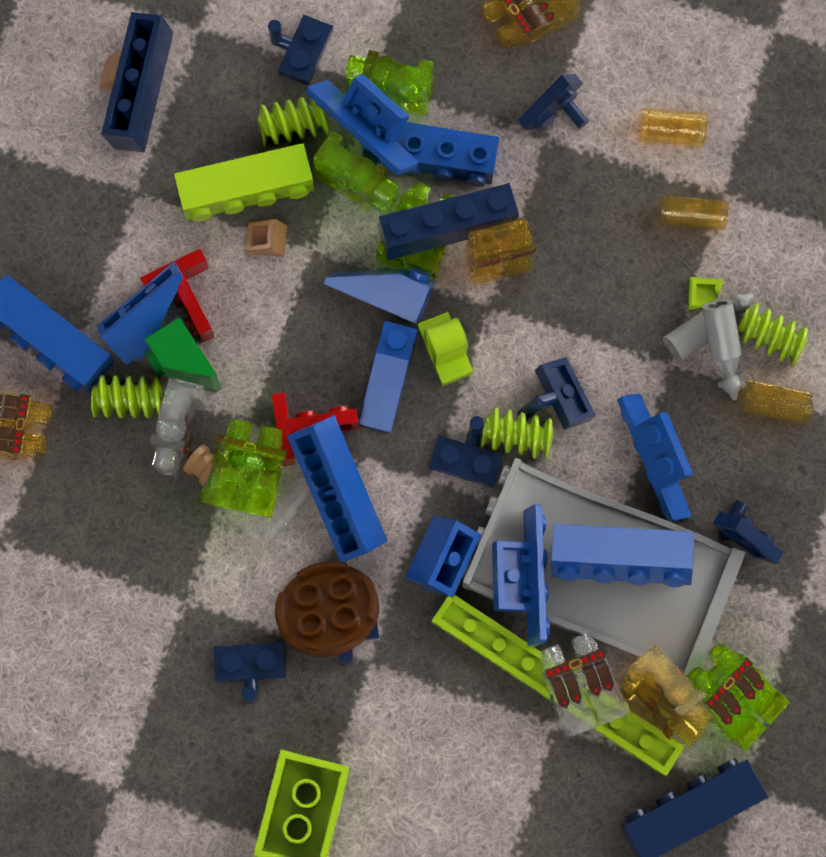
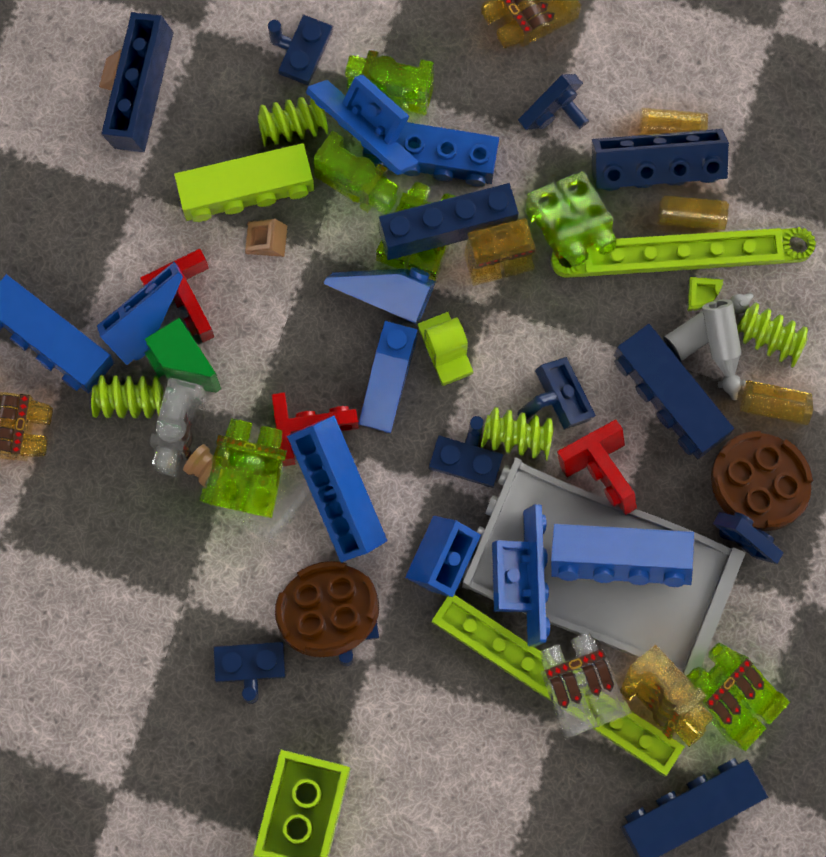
blue bracket [617,394,693,522] -> none
none -> clear neon green hips [525,171,617,267]
none -> lime plate [551,227,816,278]
none -> red bracket [557,419,637,515]
none -> dark blue brick [592,129,729,191]
none -> dark blue brick [614,324,734,460]
none -> reddish brown tile [711,431,813,531]

